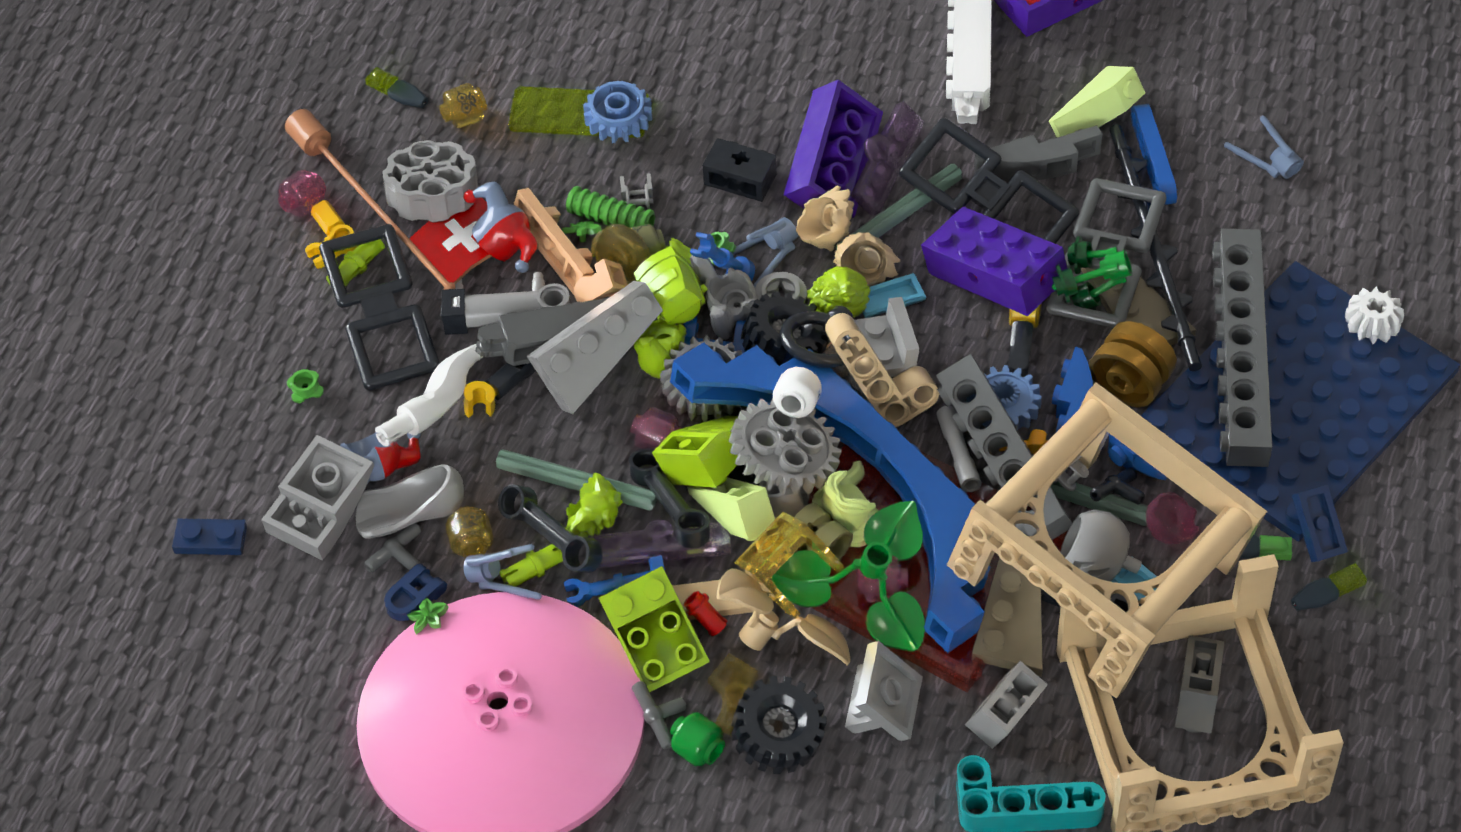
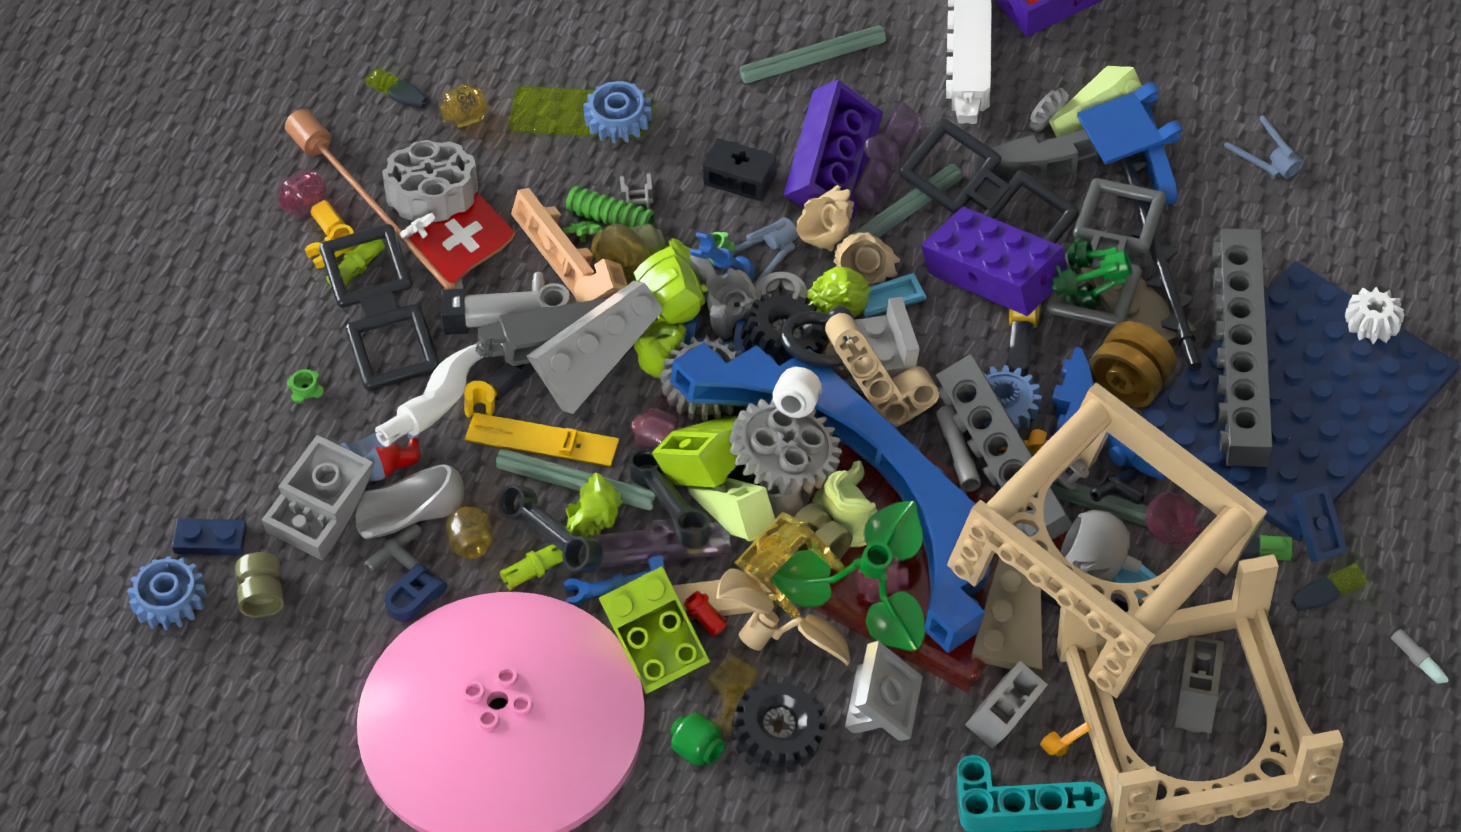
bright green plant [407,598,449,635] -> none
piece [463,182,538,273] -> none
sand blue plant [463,544,542,600] -> none
dark grey piece [632,681,686,749] -> none
none -> medium blue gear [127,556,207,631]
none -> olive wheel [235,552,284,618]
none -> white plant [399,213,435,238]
none -> yellow piece [465,412,619,467]
none -> sand green axle [740,25,886,84]
none -> light grey gear [1030,88,1069,133]
none -> light orange hand [1040,722,1092,757]
none -> blue flag [1077,82,1183,165]
none -> light grey piece [1391,629,1448,683]

